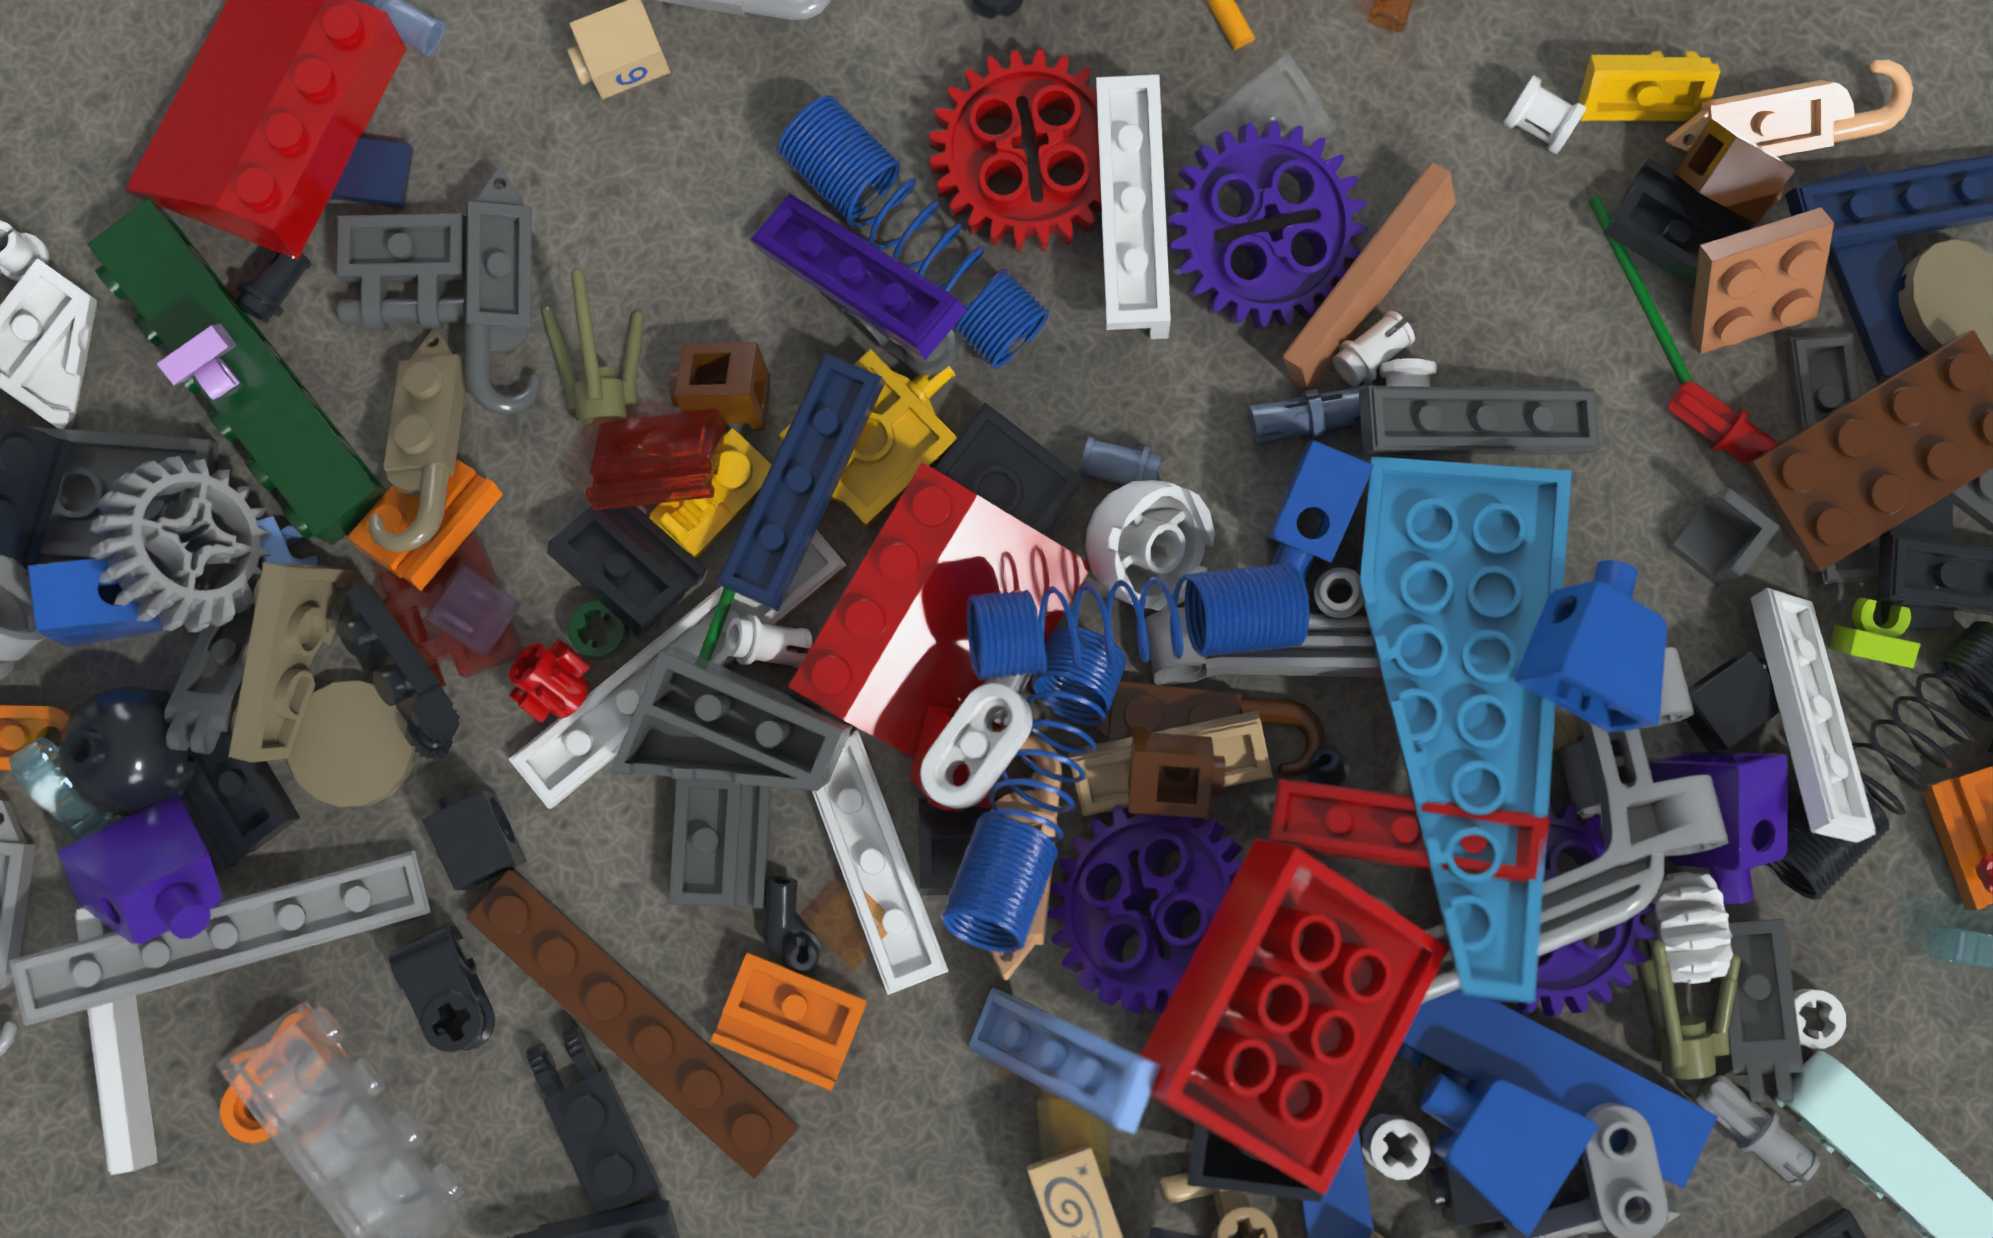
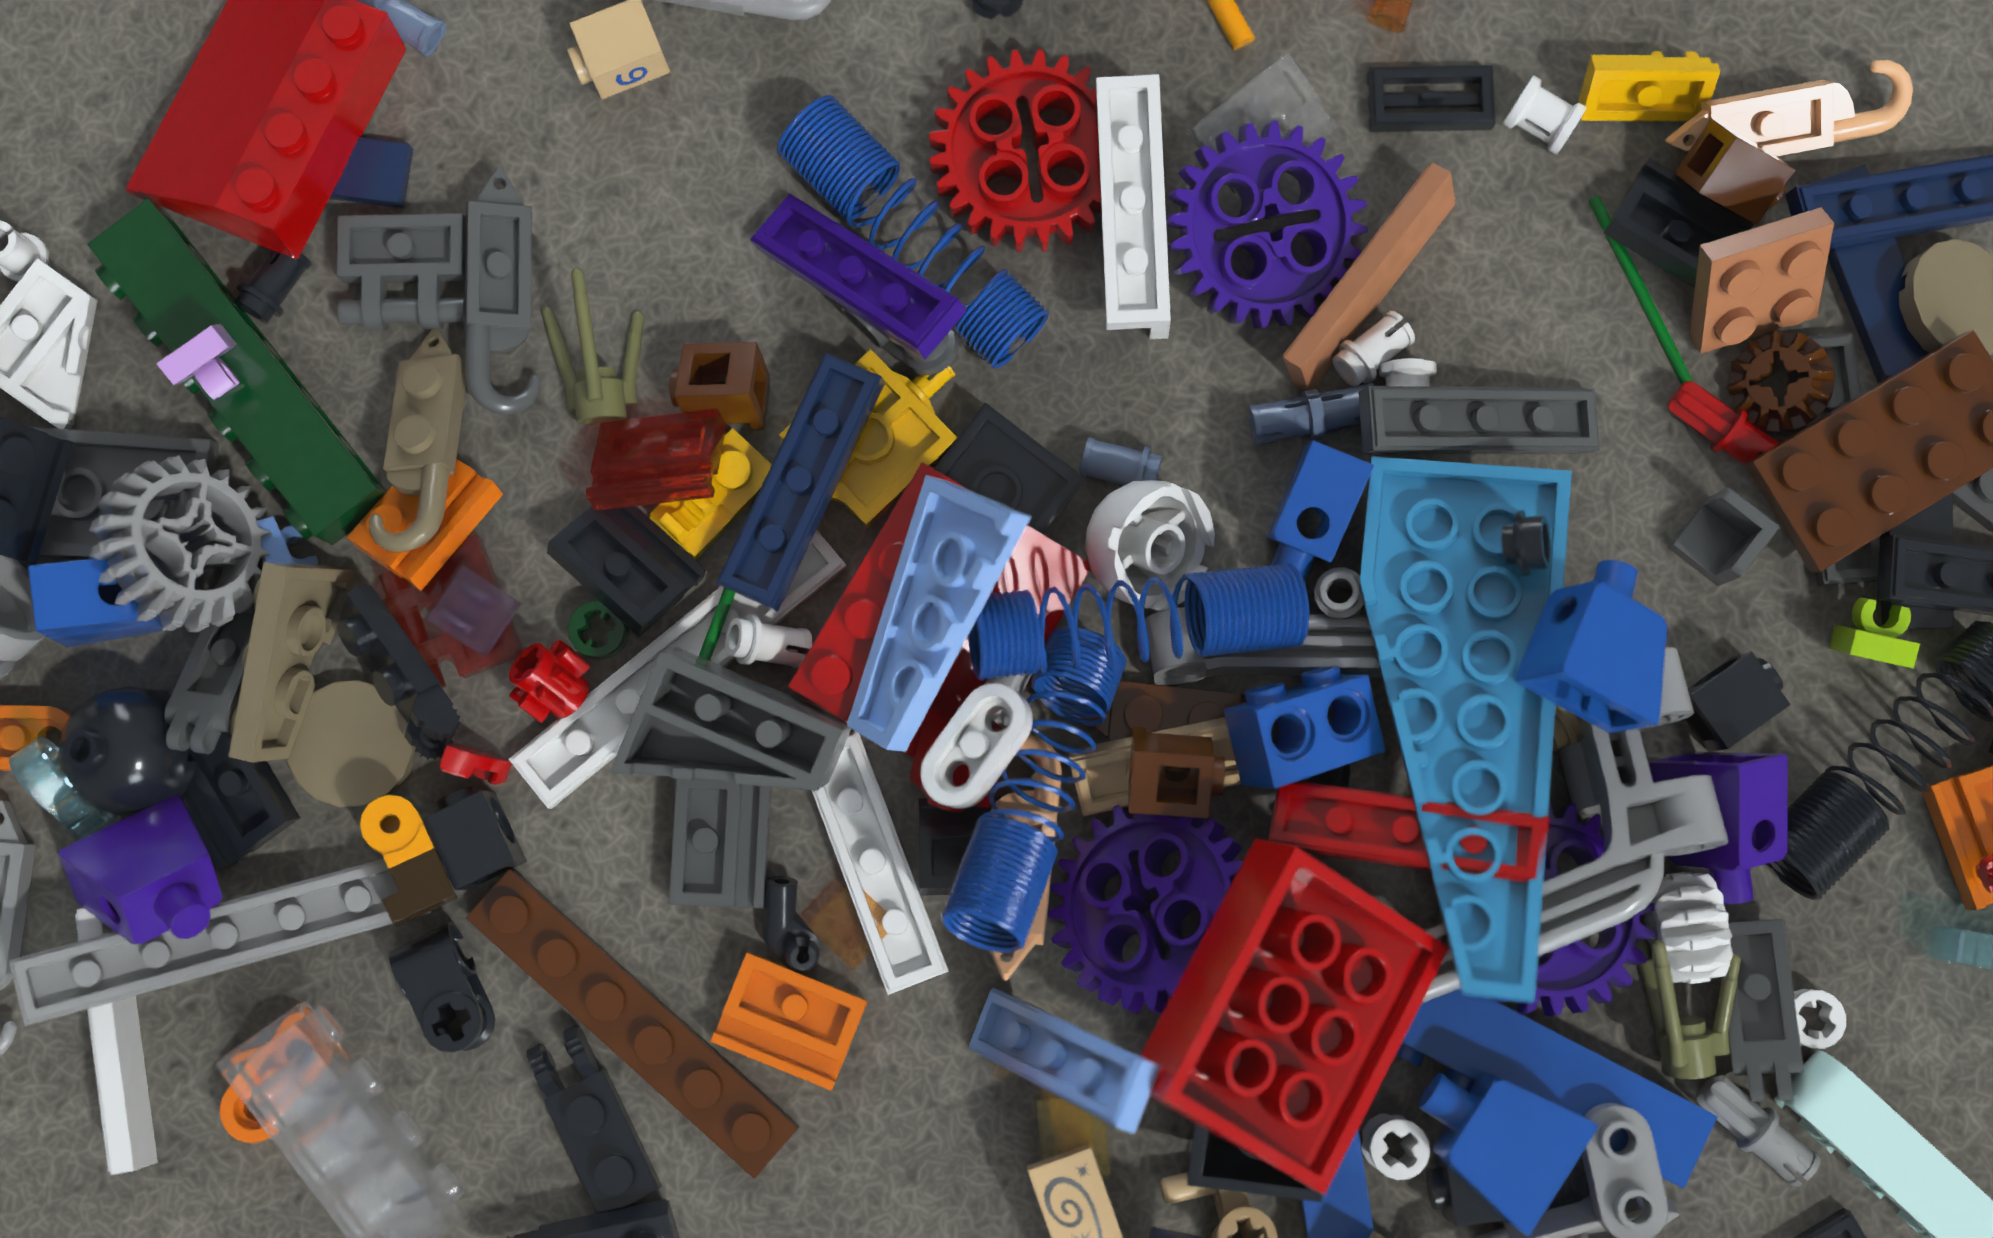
white tile [1750,588,1876,843] -> none
none -> leg [360,795,458,927]
none -> red tile [439,741,512,785]
none -> light blue wing [847,475,1031,752]
none -> blue brick [1223,665,1386,789]
none -> black tile [1367,65,1495,132]
none -> black plate [1501,510,1551,576]
none -> reddish brown gear [1727,330,1835,432]

